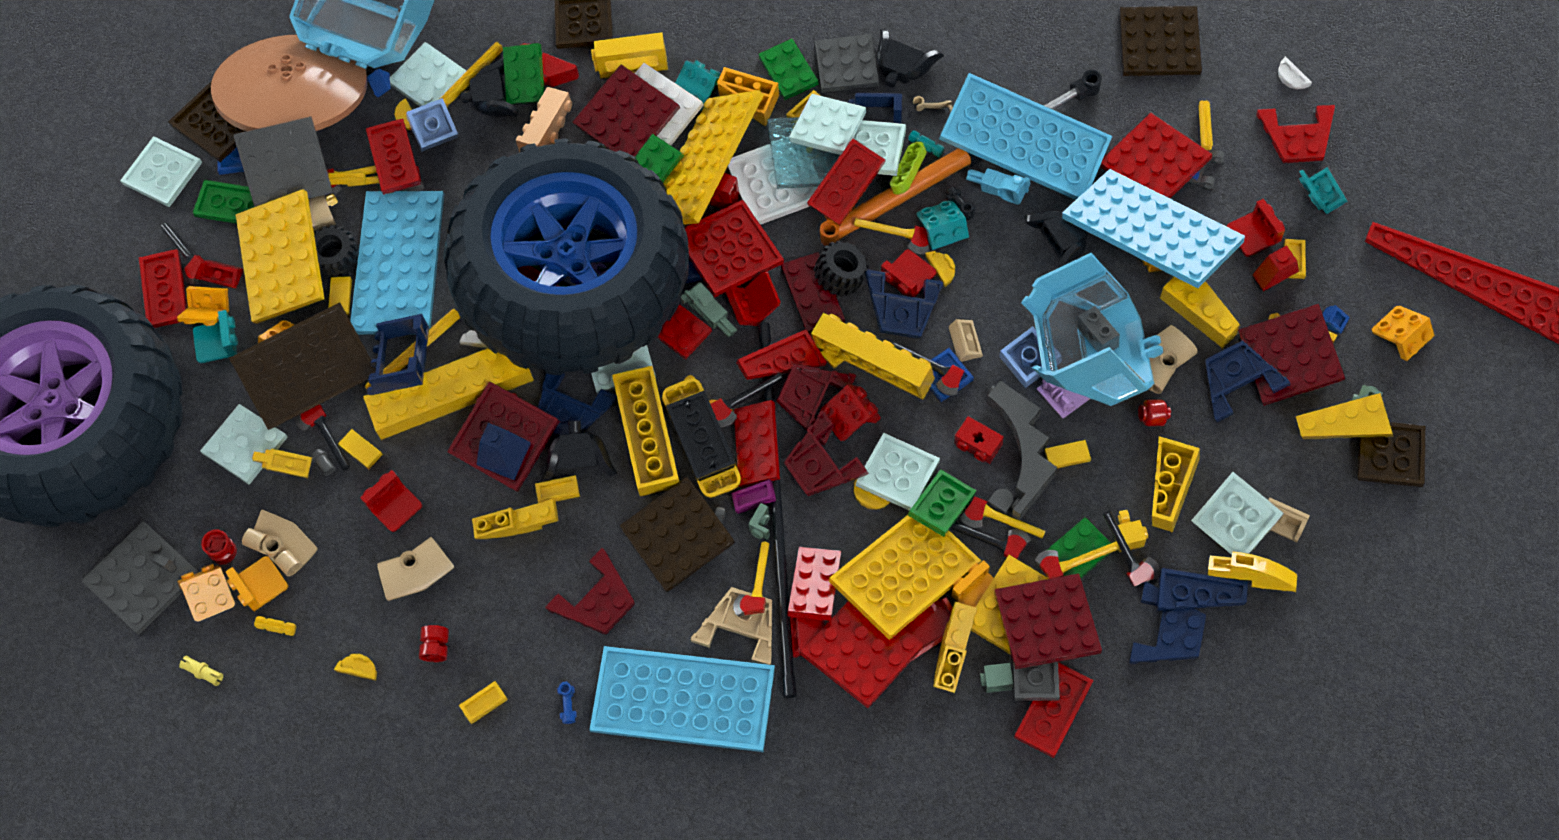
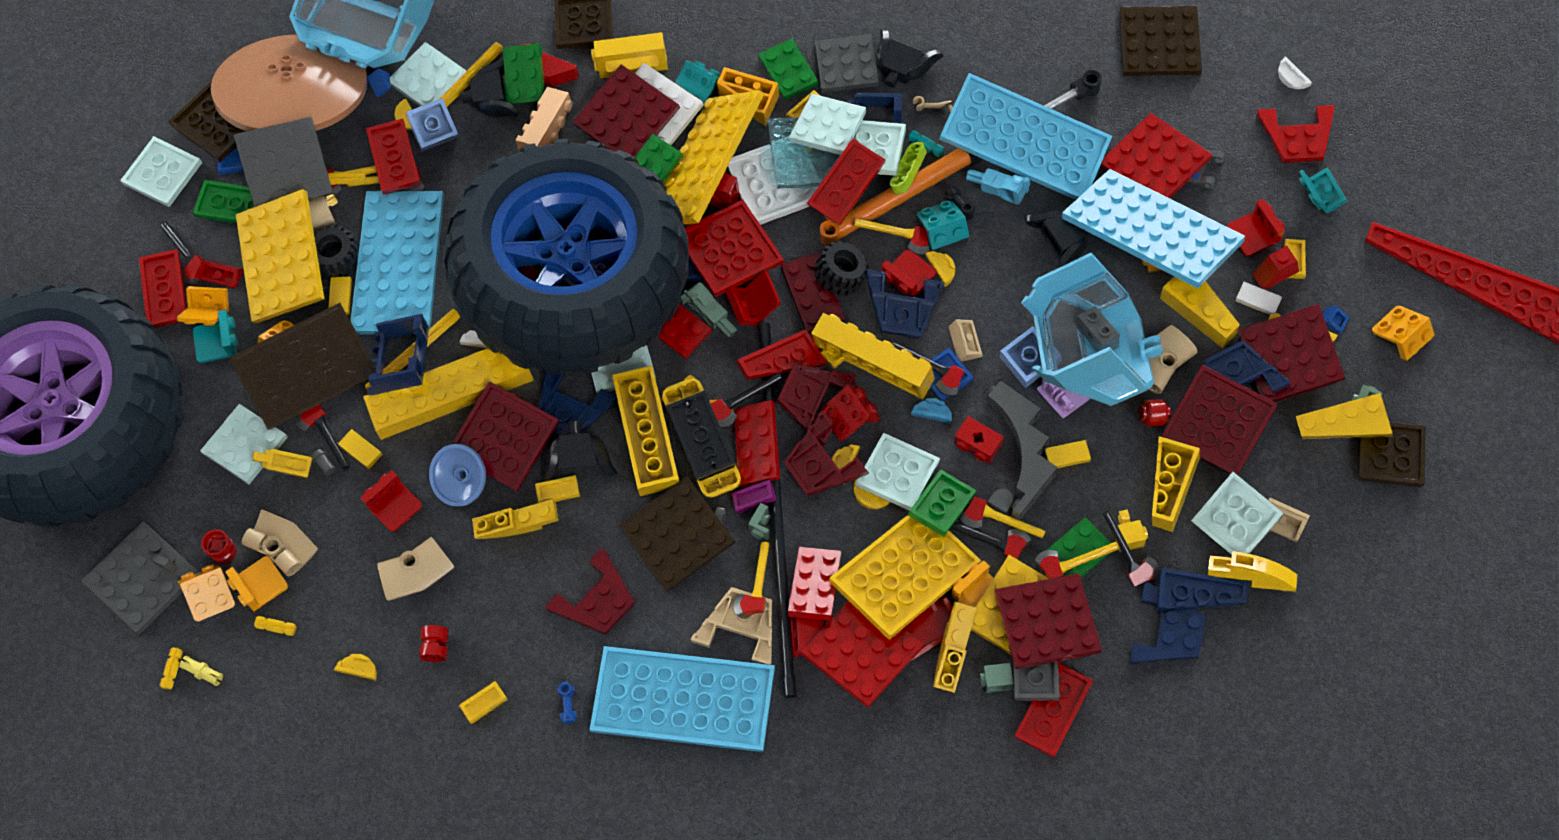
dark blue slope [477,423,531,480] -> none
yellow axle [1199,100,1213,151] -> none
none -> yellow axle [160,648,183,690]
none -> medium blue dish [429,444,486,506]
none -> yellow tile [832,445,860,484]
none -> dark azure tile [911,398,952,424]
none -> dark red plate [1161,365,1278,475]
none -> white tile [1235,282,1282,315]

